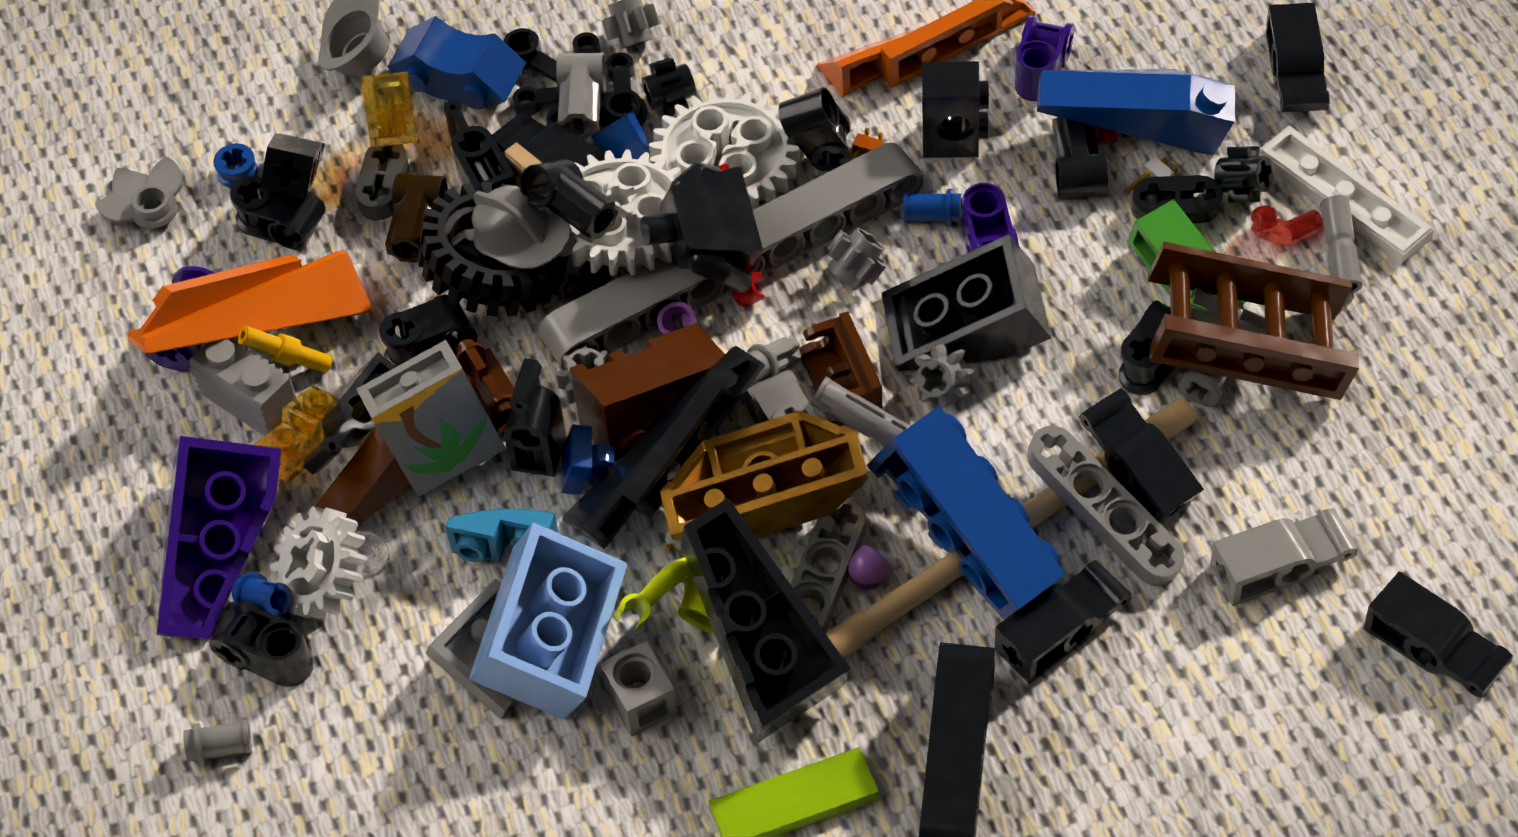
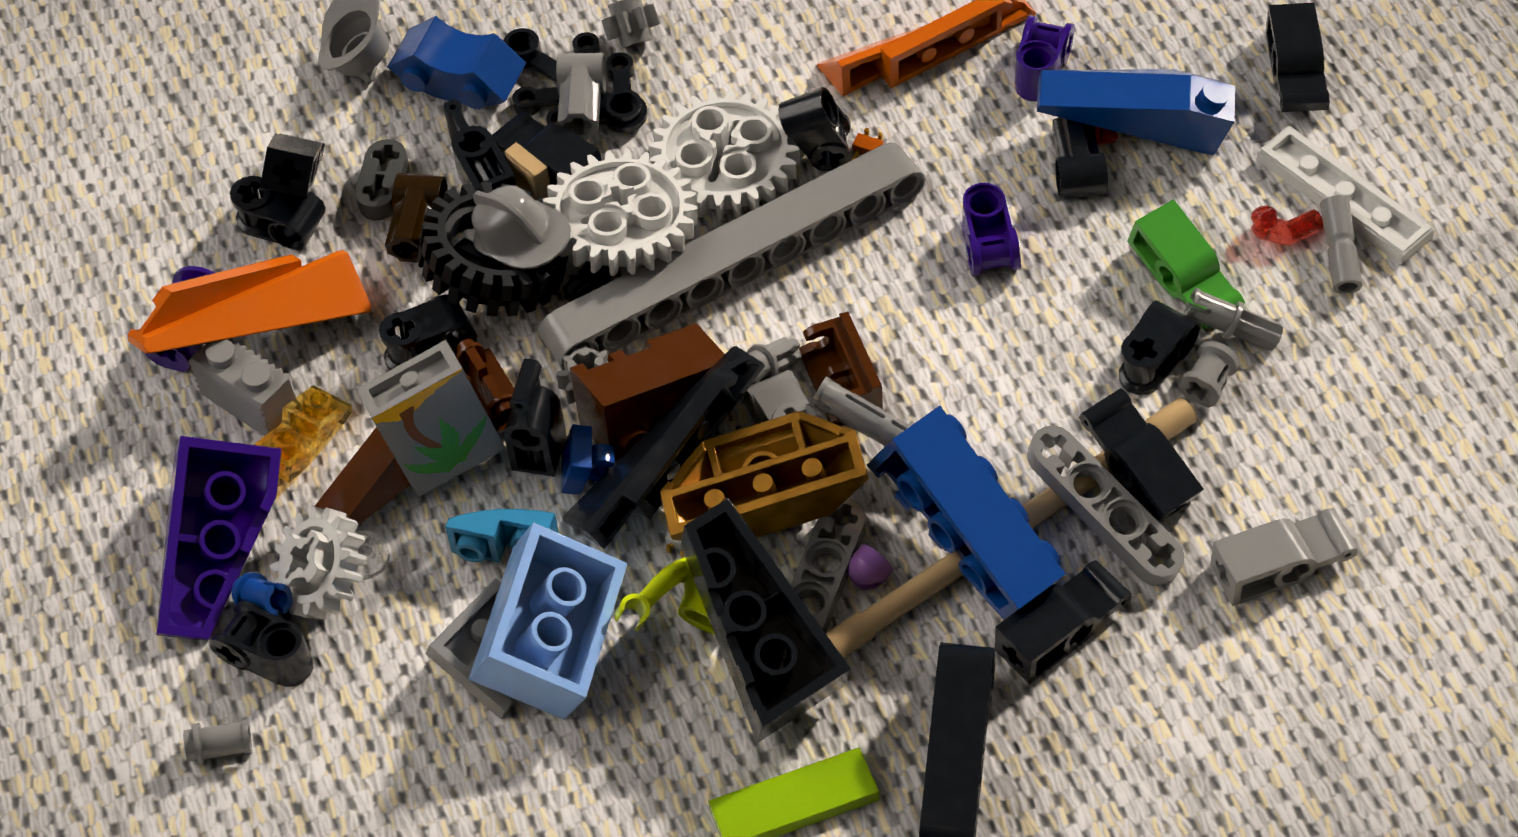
light grey plate [95,157,183,229] -> none
blue bush [213,143,258,188] -> none
yellow bar [238,325,332,374] -> none
black piece [303,352,396,475] -> none
clear yellow slope [361,72,421,147] -> none
black piece [519,159,619,240] -> none
blue tile [591,113,650,160] -> none
light grey brick [599,640,678,737] -> none
black torso [640,162,765,307] -> none
black gear [642,58,696,116] -> none
medium lavender hinge [657,302,697,335] -> none
light grey gear [826,227,886,287] -> none
black slope [881,234,1051,372] -> none
blue pin [903,189,963,227] -> none
light grey gear [910,344,975,408] -> none
black brick [922,61,989,158] -> none
white piece [1123,156,1178,193] -> none
black beam [1130,175,1223,224] -> none
reddish brown fence [1148,241,1359,400] -> none
black gear [1214,146,1274,203] -> none
black piece [1363,571,1513,698] -> none

